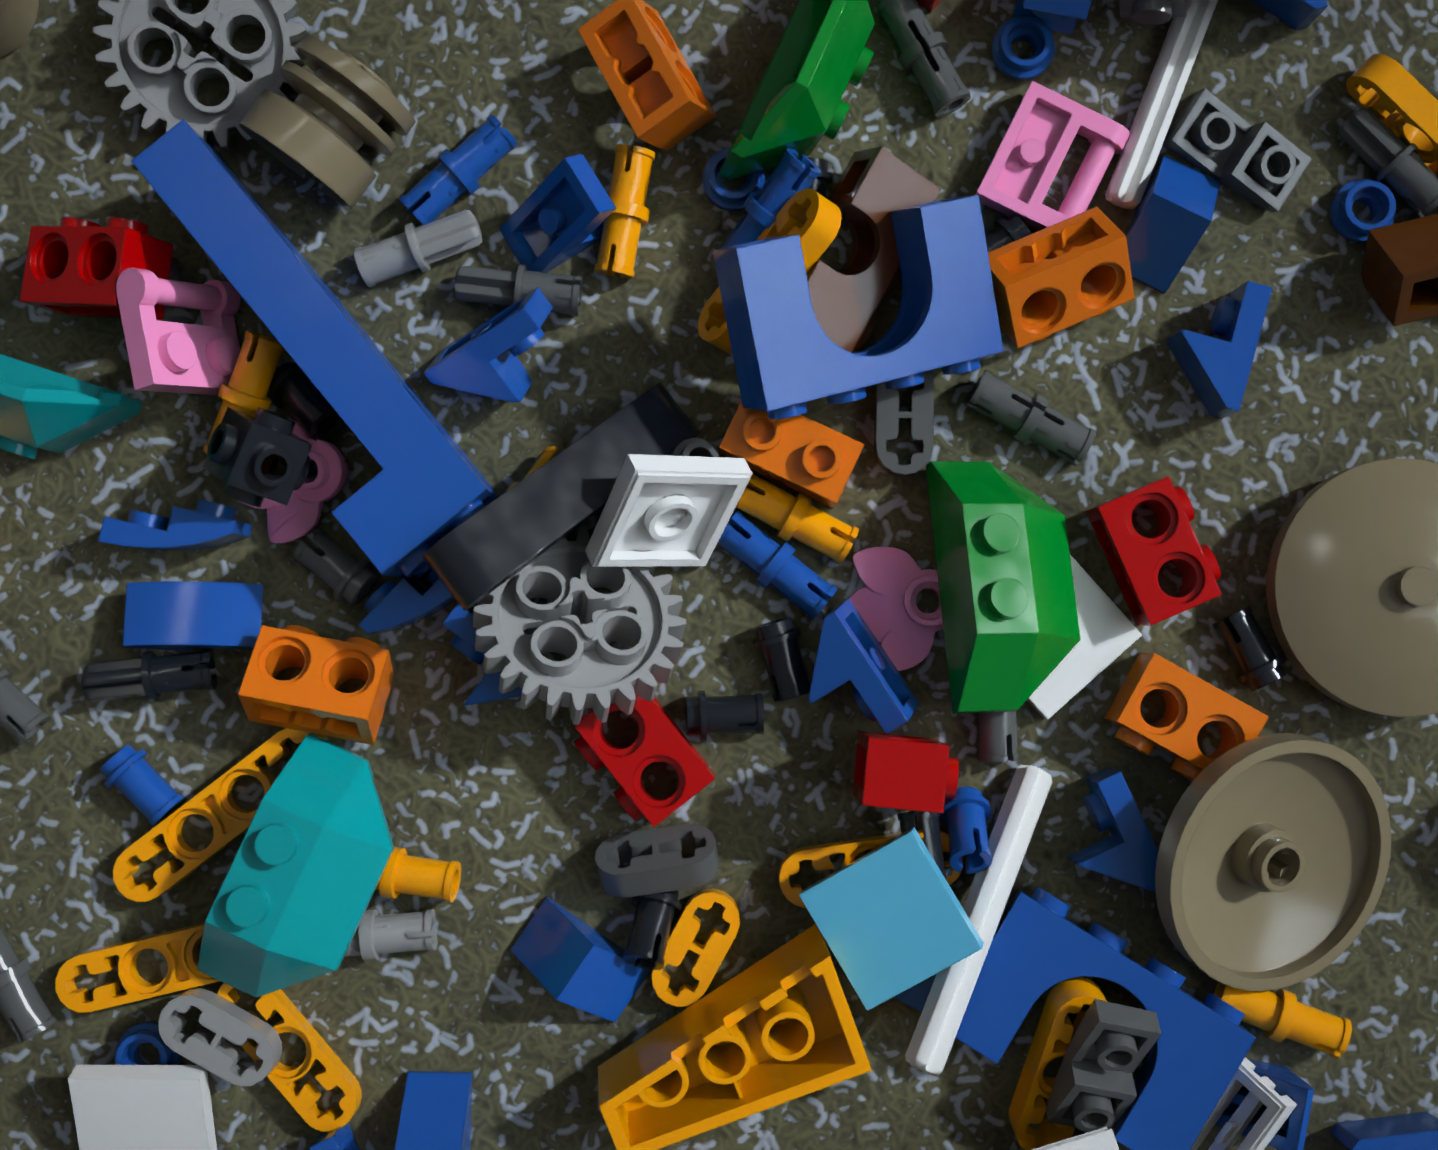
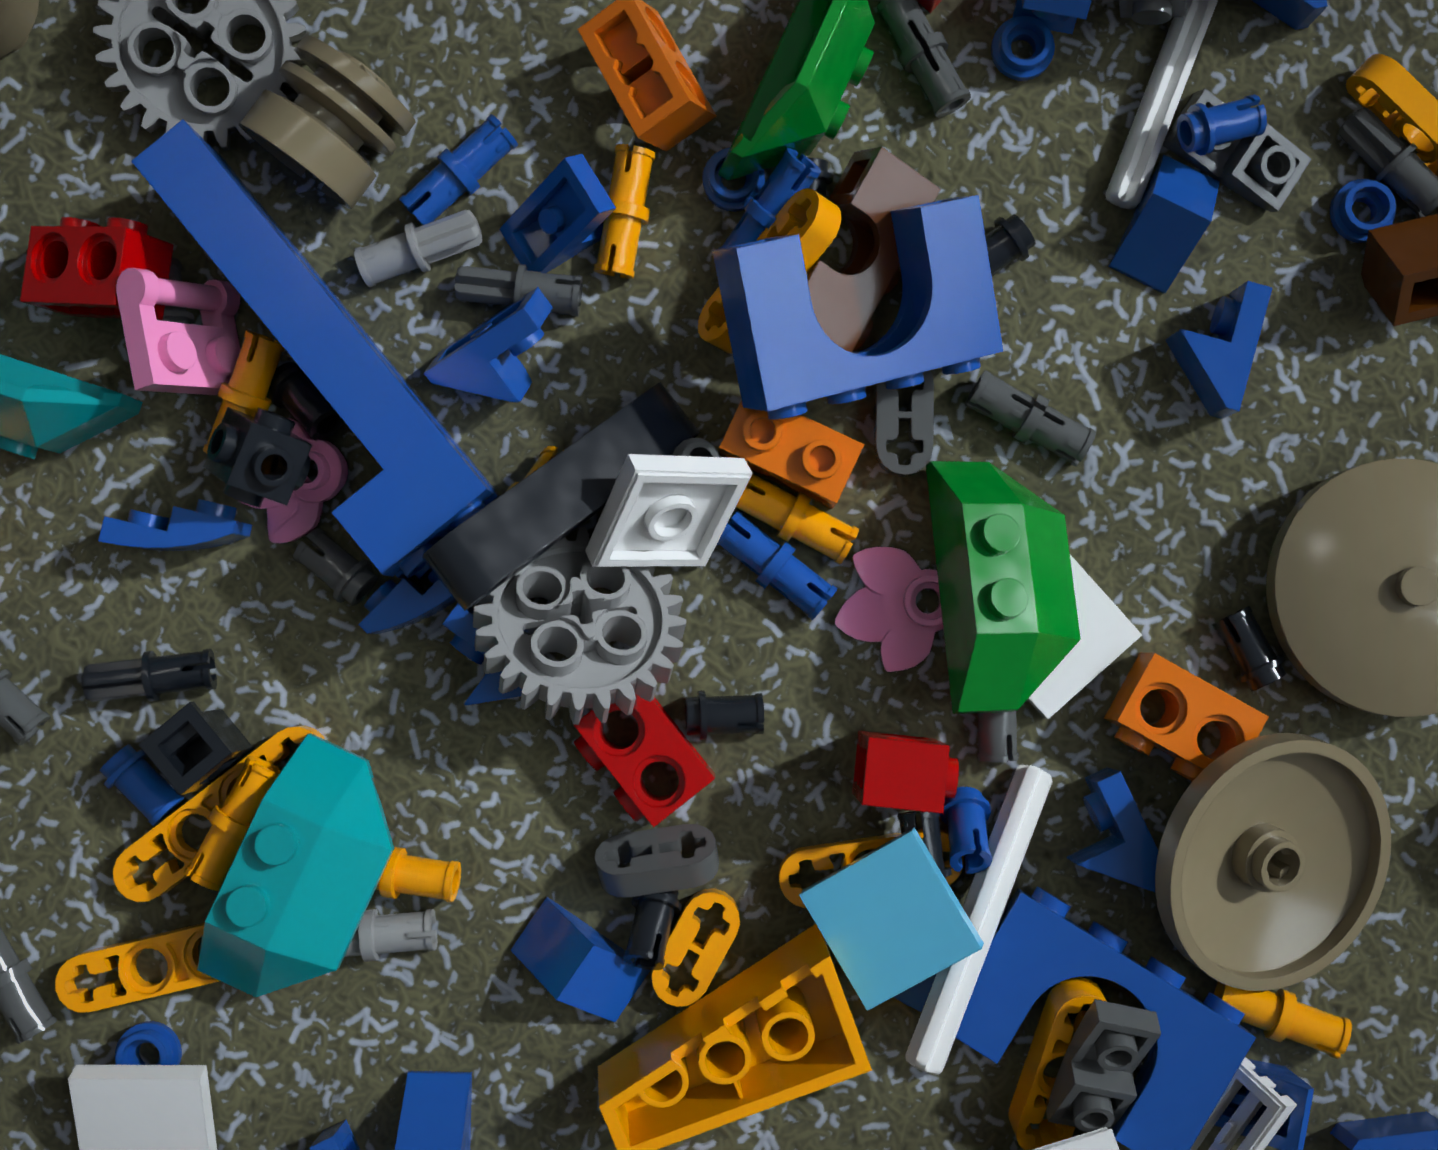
blue slope [122,581,263,651] -> none
light grey beam [158,988,282,1087] -> none
light orange beam [217,983,362,1132] -> none
orange brick [238,625,394,745] -> none
black pin [752,617,811,702] -> none
blue slope [808,598,920,734] -> none
bright pink plate [975,81,1130,231] -> none
orange brick [988,207,1135,348] -> none
red brick [1085,476,1222,626] -> none
none -> black brick [138,701,254,795]
none -> light orange pin [184,756,281,891]
none -> blue pin [1177,94,1267,156]

